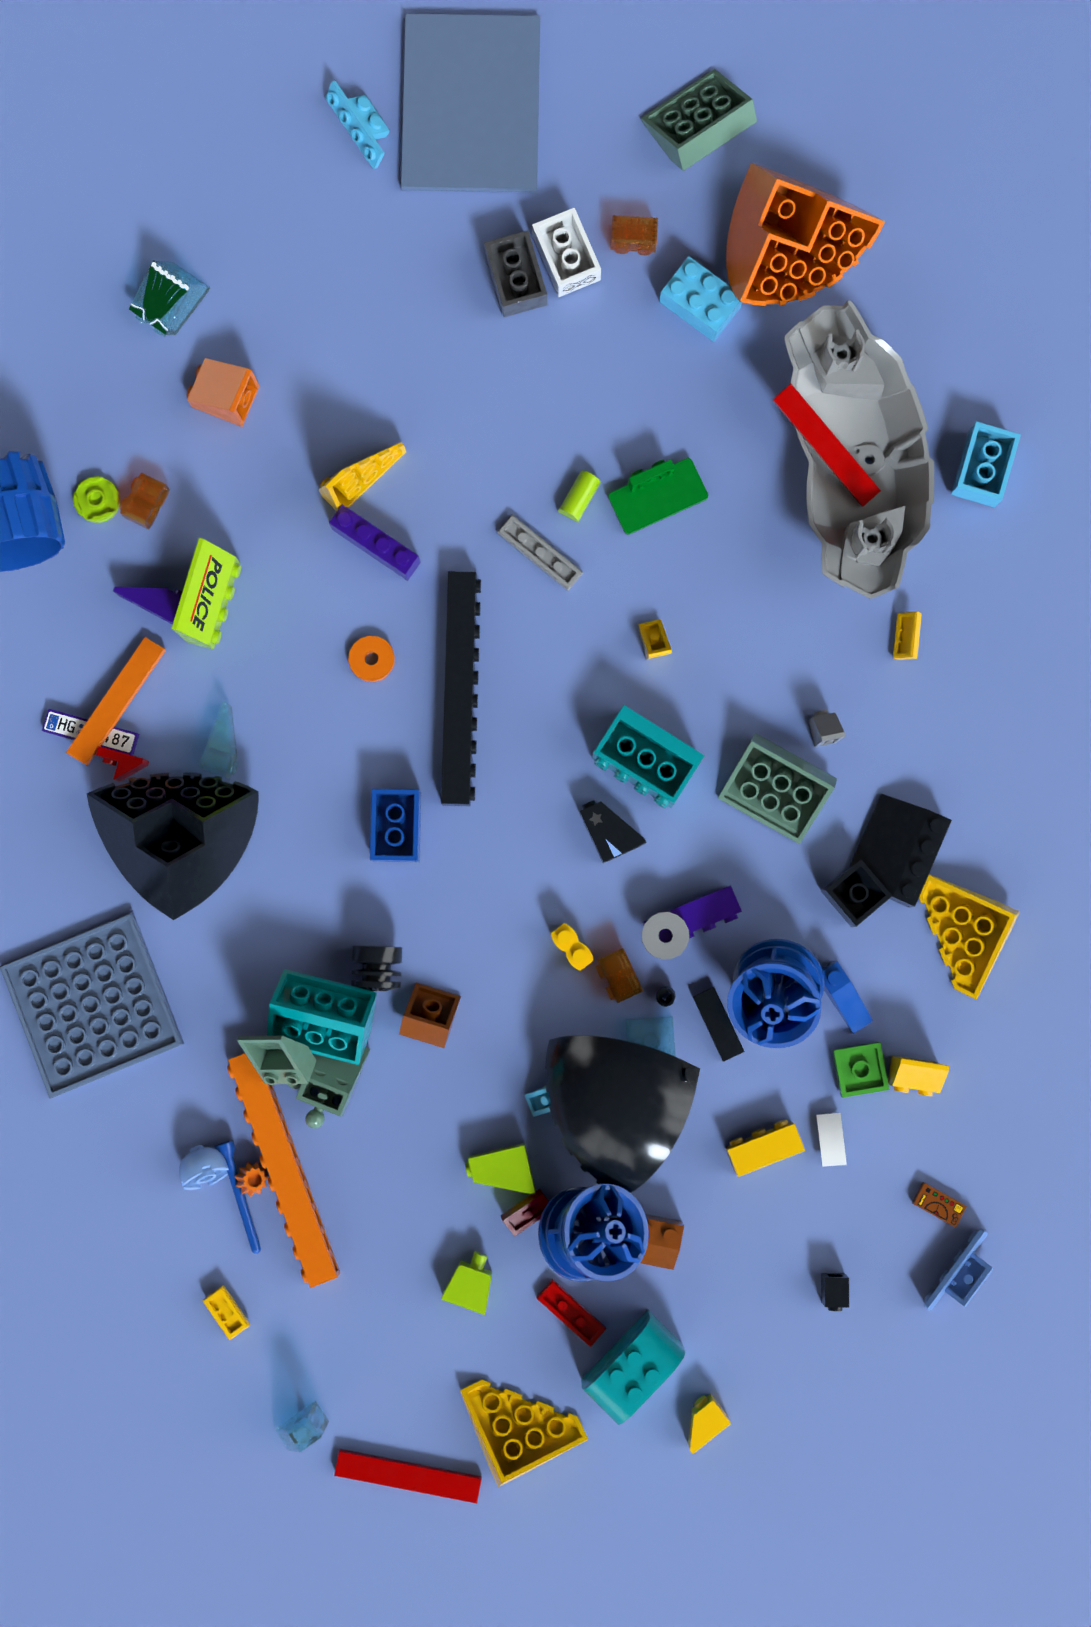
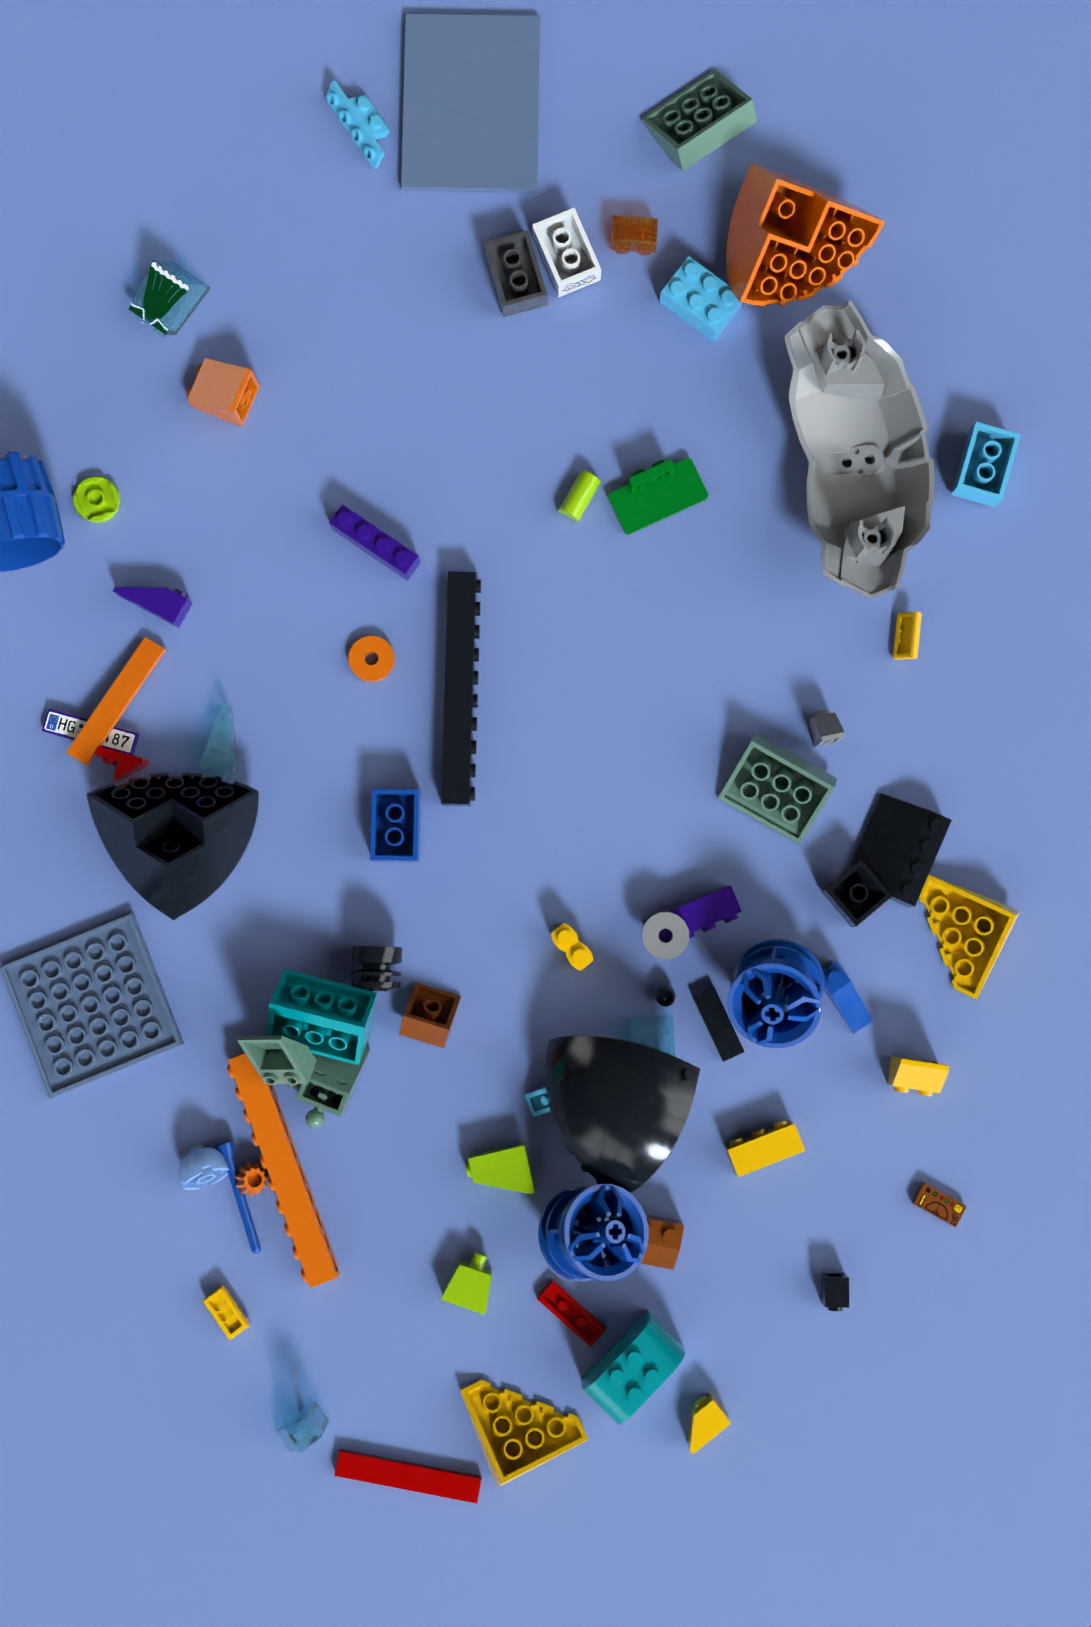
clear orange brick [120,473,170,530] -> none
lime slope [171,538,241,650] -> none
yellow slope [318,442,406,511] -> none
light grey tile [497,515,583,591] -> none
plate [500,1189,549,1237] -> none
black slope [579,800,647,864] -> none
teal brick [592,705,705,808] -> none
clear orange brick [595,948,643,1003] -> none
yellow slope [638,619,672,660] -> none
red tile [772,383,881,507] -> none
white slope [817,1113,847,1167] -> none
bright green plate [832,1042,889,1098] -> none
medium blue bracket [924,1228,994,1311] -> none

